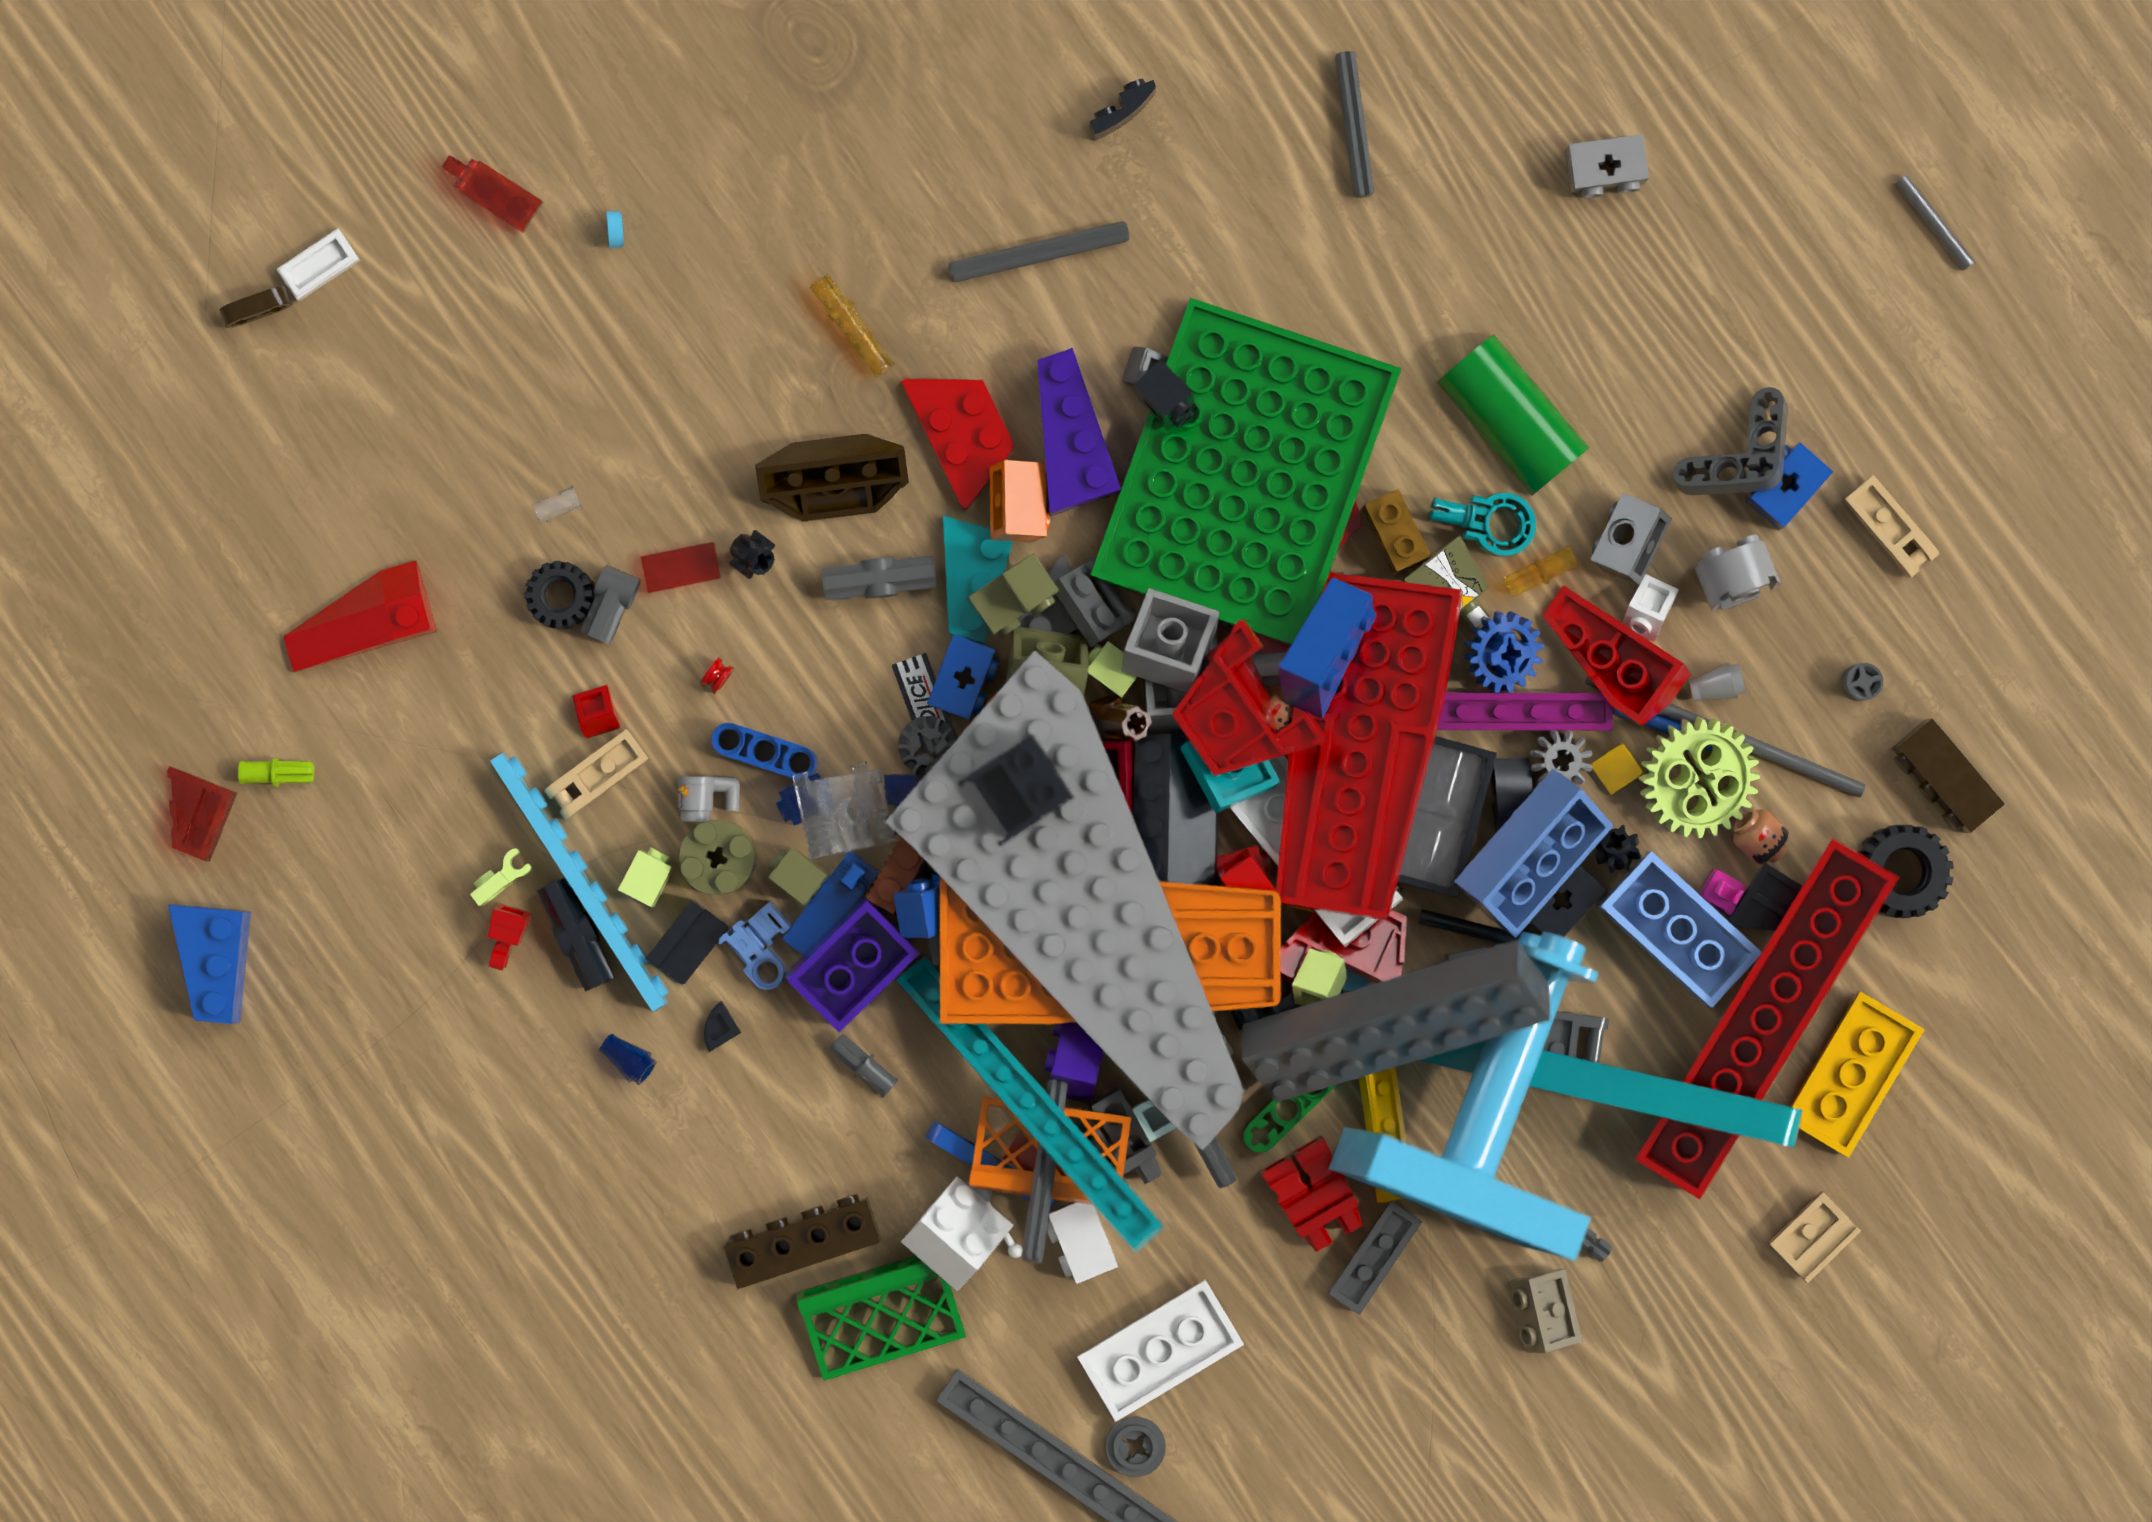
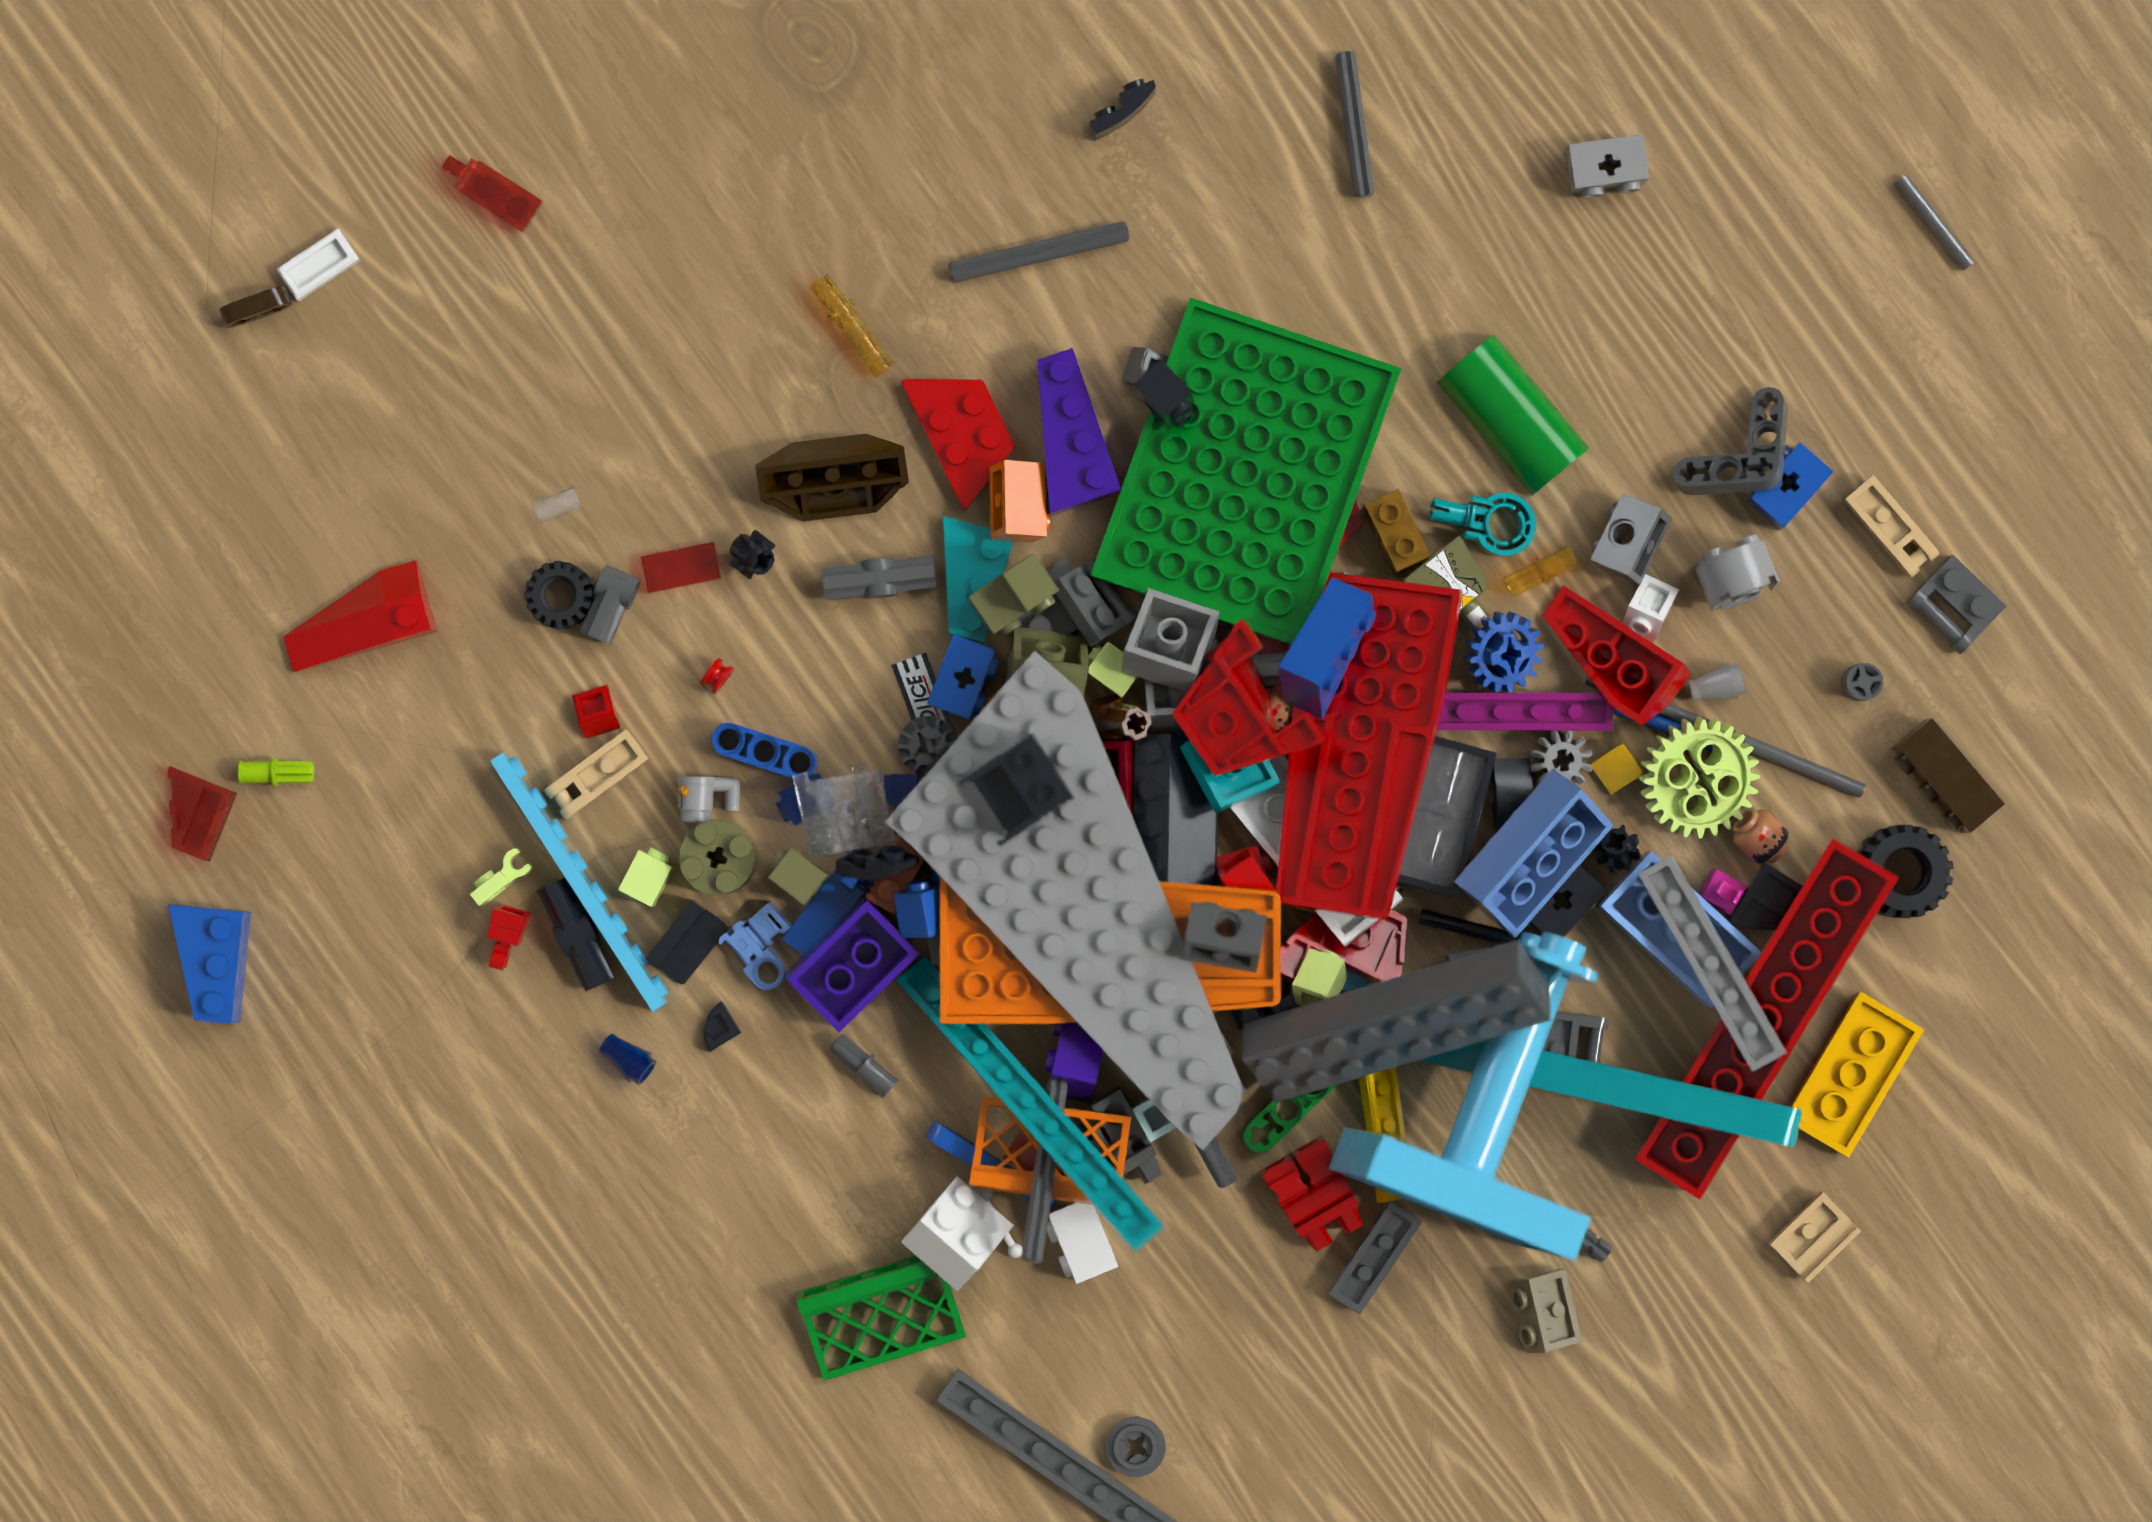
medium azure tile [606,210,624,249] -> none
dark brown brick [724,1193,882,1290] -> none
white plate [1077,1279,1244,1421] -> none
none -> black slope [835,845,919,880]
none -> dark grey brick [1181,902,1267,973]
none -> light grey plate [1638,855,1787,1072]
none -> dark grey plate [1906,555,2007,654]

